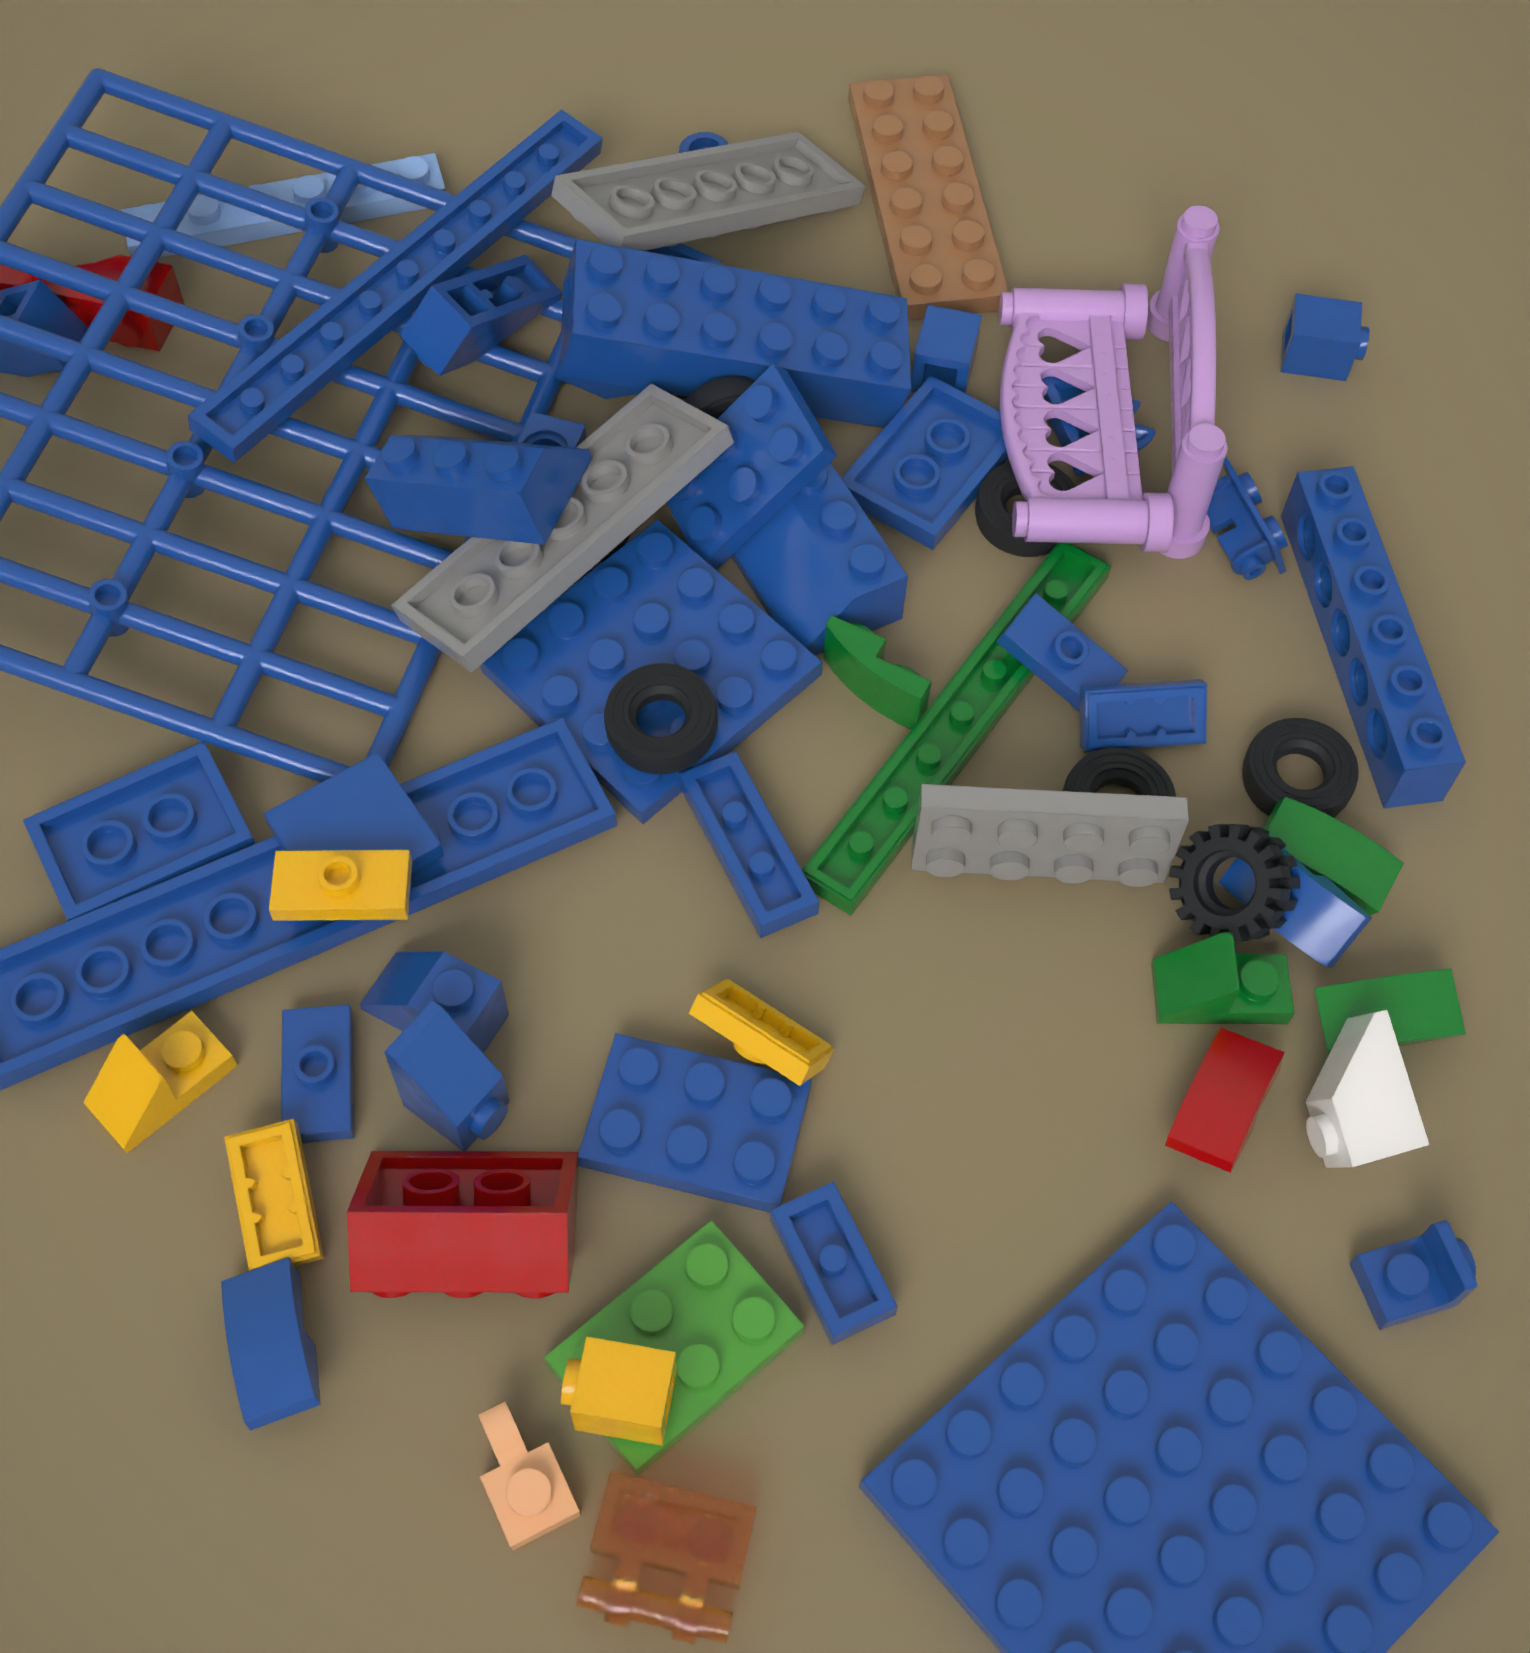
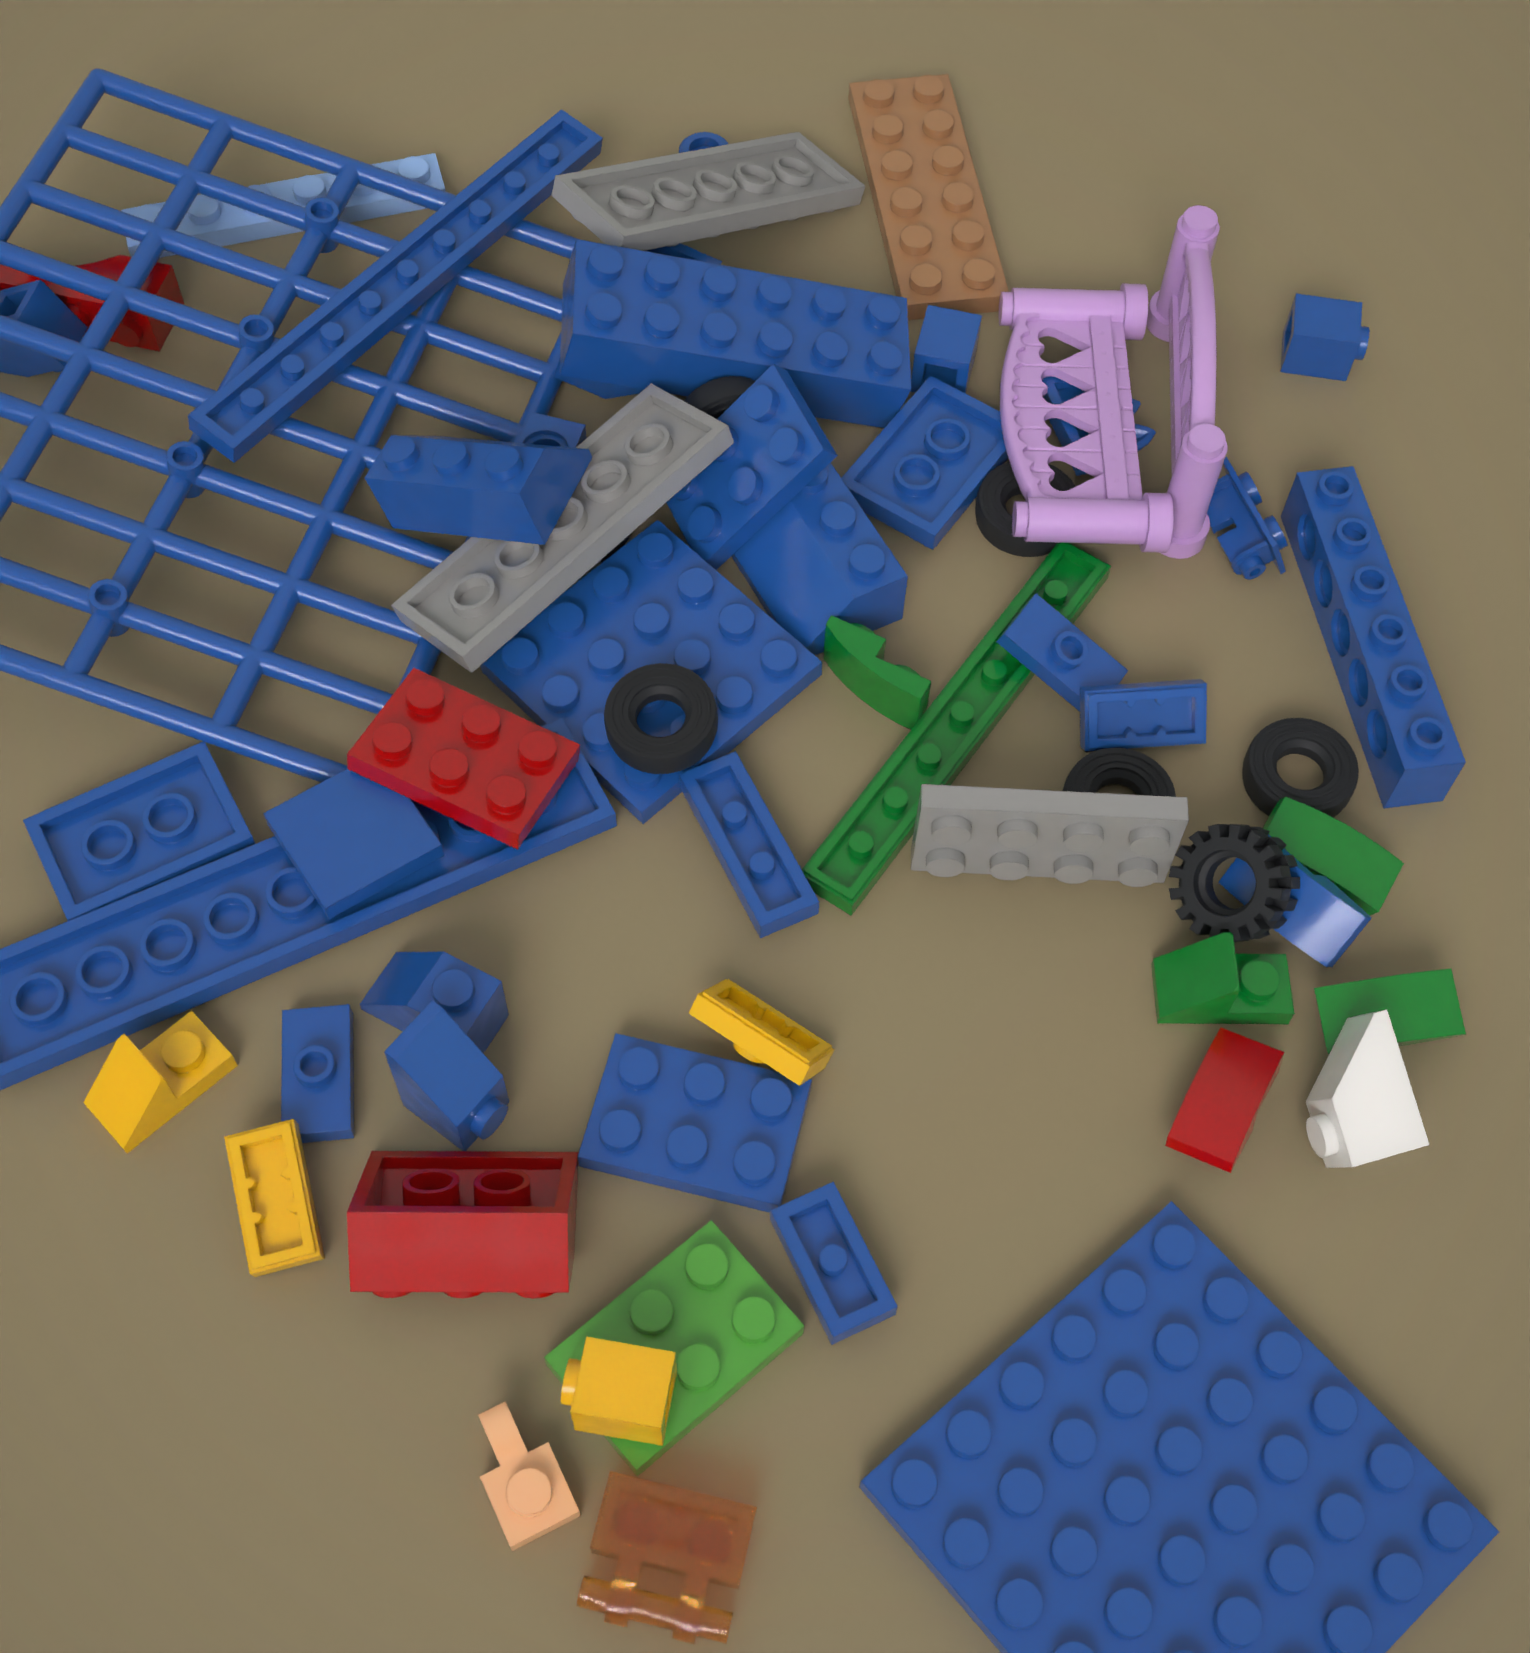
blue slope [221,1257,321,1431] -> none
yellow plate [269,850,412,921] -> none
blue slope [400,254,563,376] -> none
blue bracket [1350,1220,1477,1330] -> none
none -> red plate [347,668,580,850]

